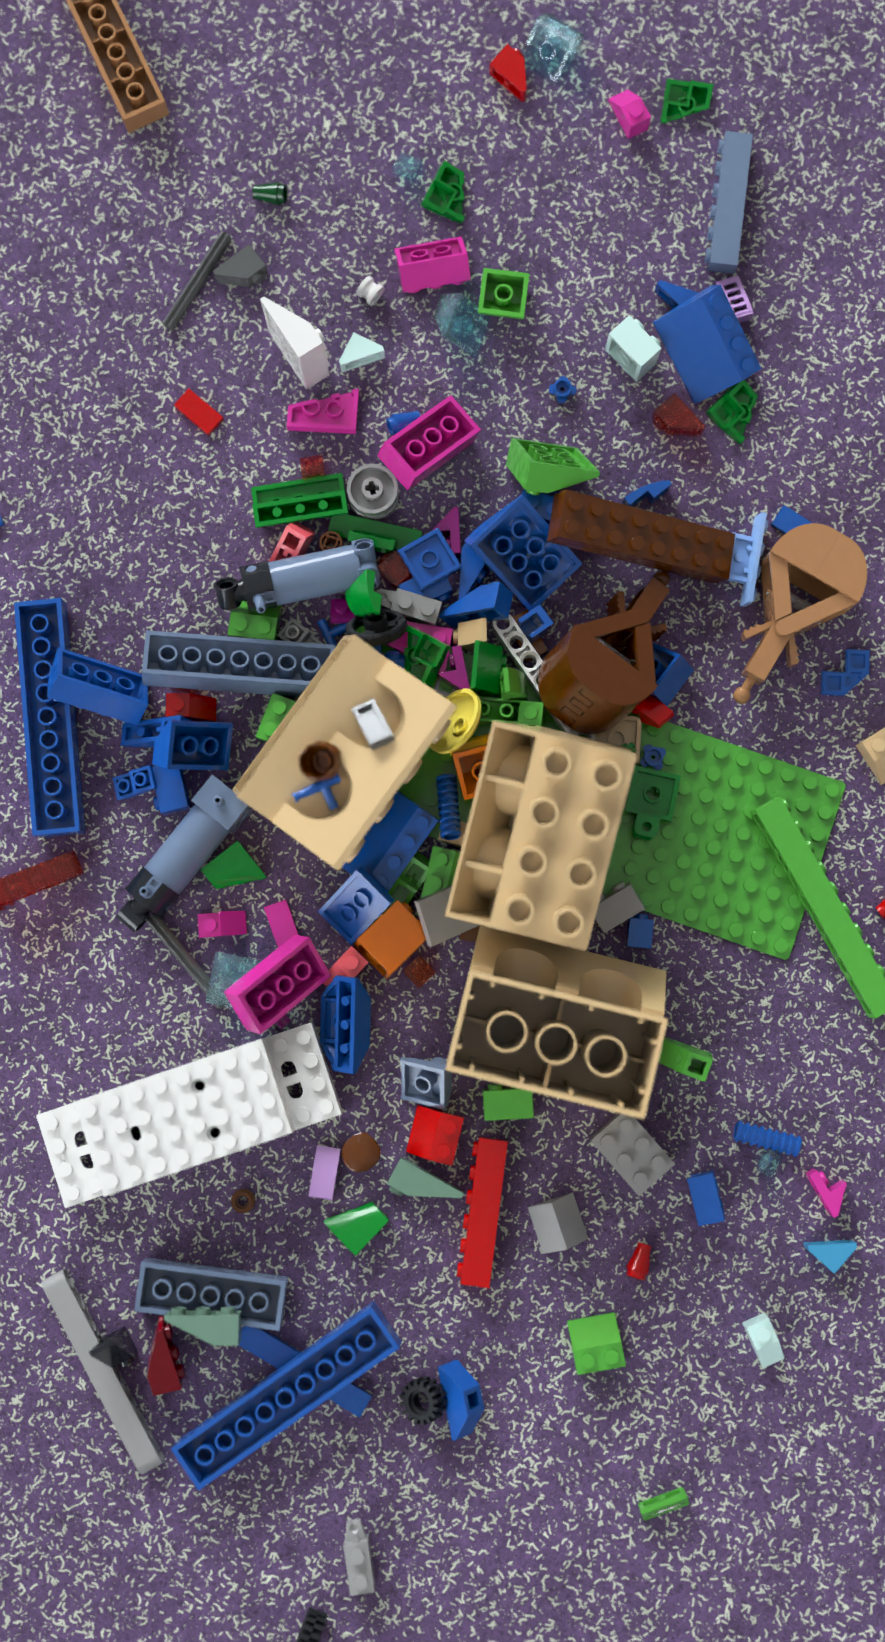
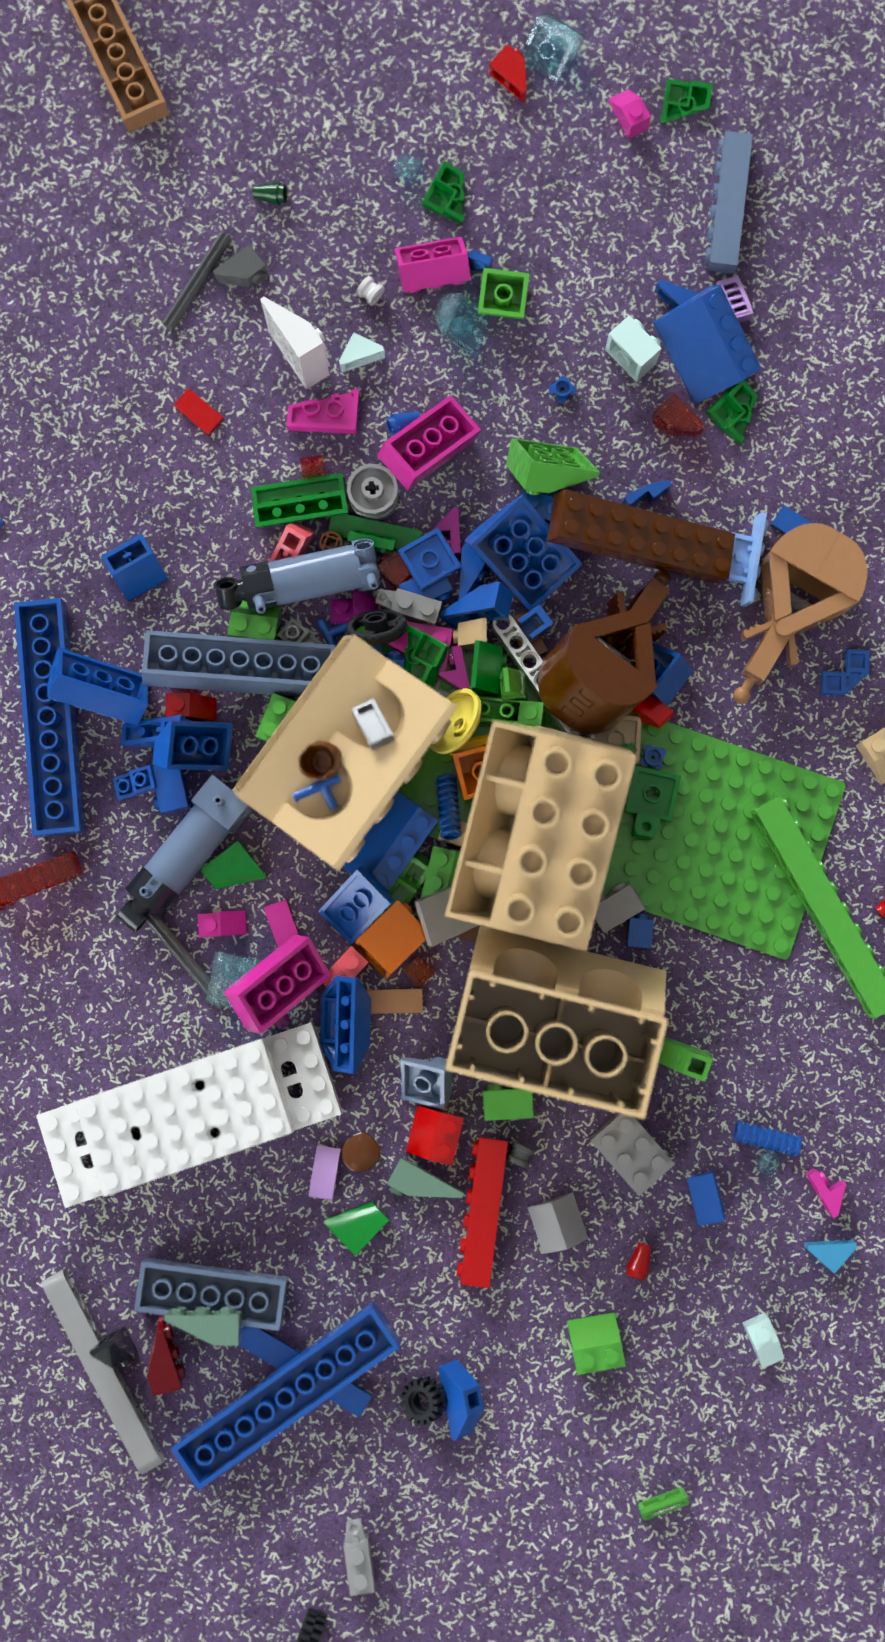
reddish brown plate [231,1188,255,1213] -> none
green slope [345,569,382,617] -> none
none -> blue slope [101,533,169,602]
none -> medium nougat tile [366,989,423,1014]
none -> blue tile [468,250,492,271]
none -> dark grey wheel [506,1141,535,1169]

